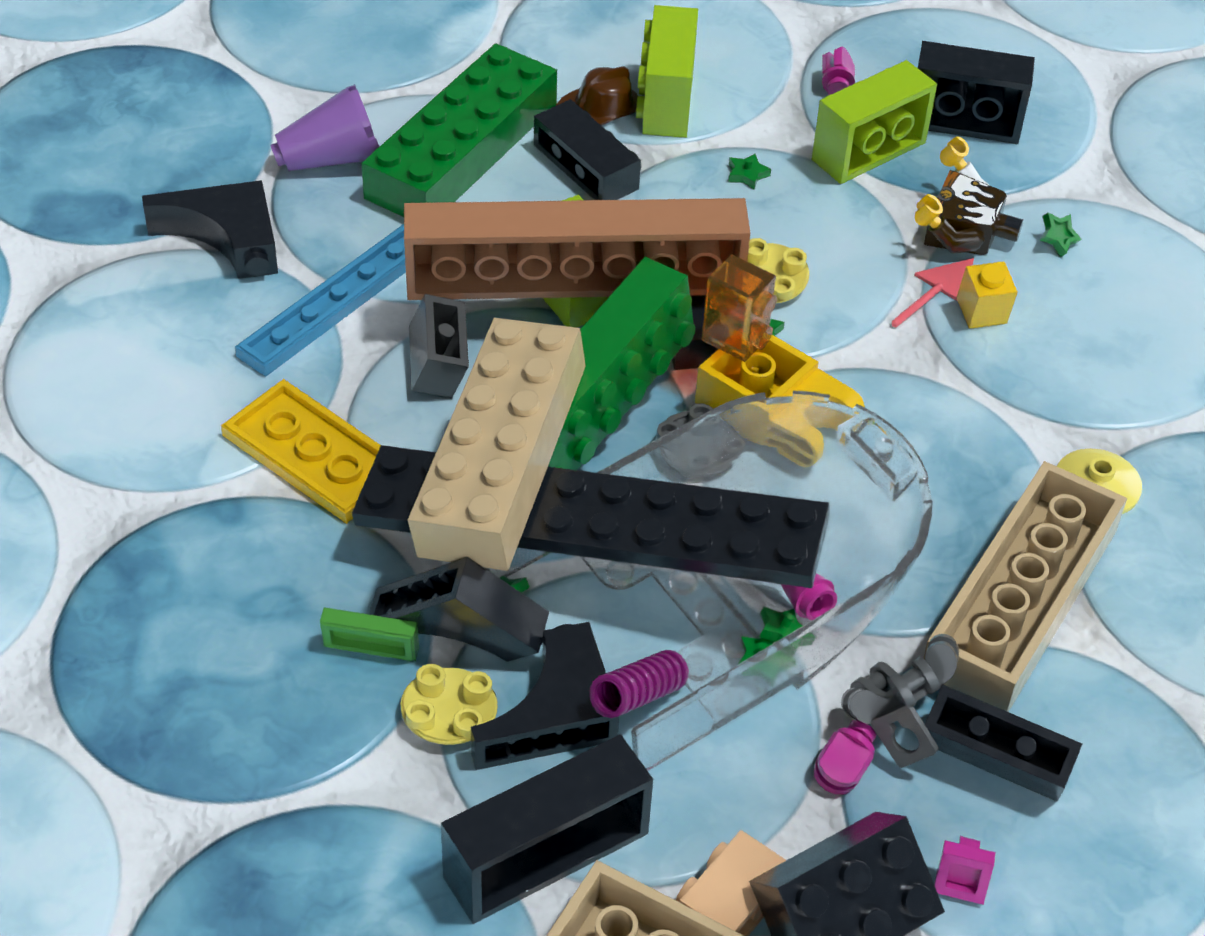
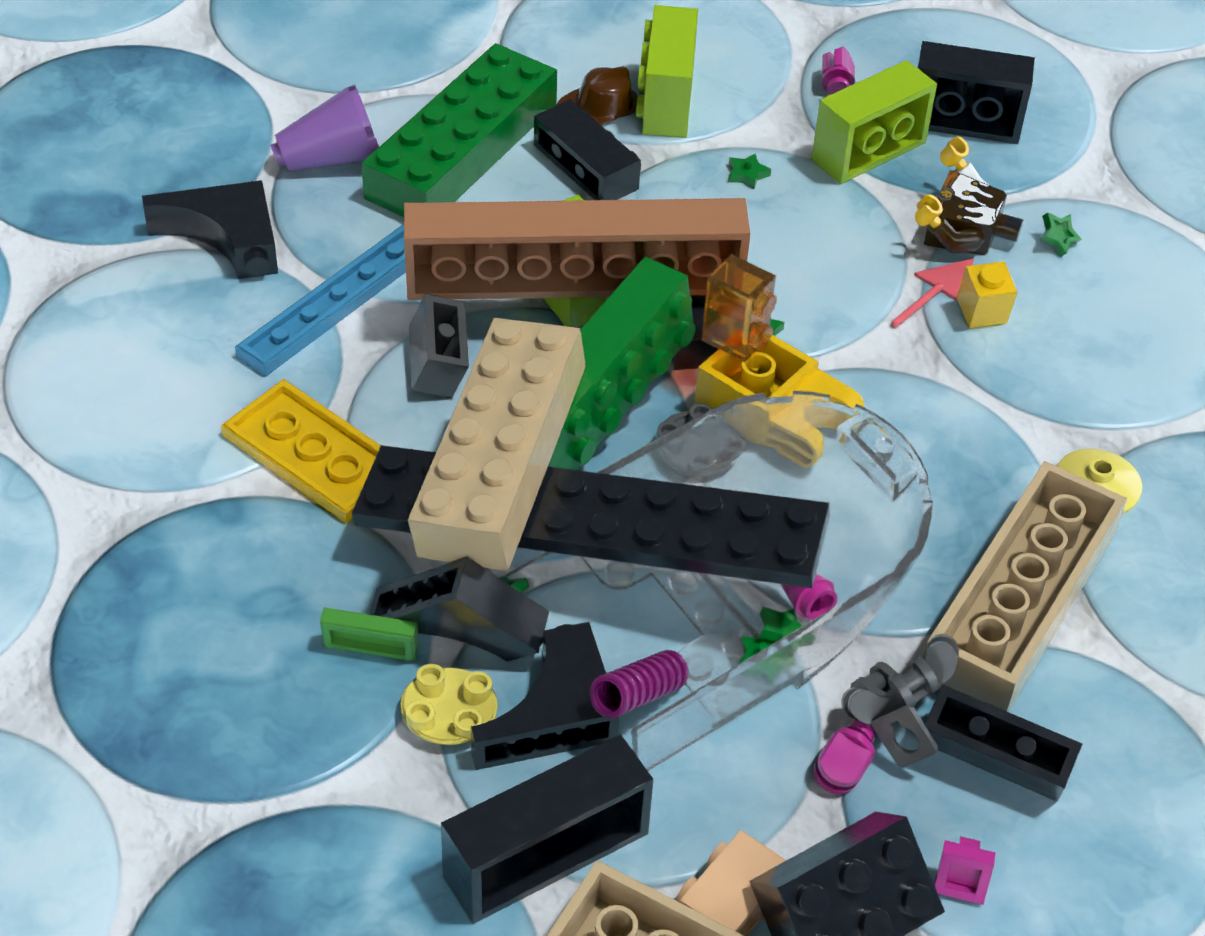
light yellow dish [741,238,809,304] -> none

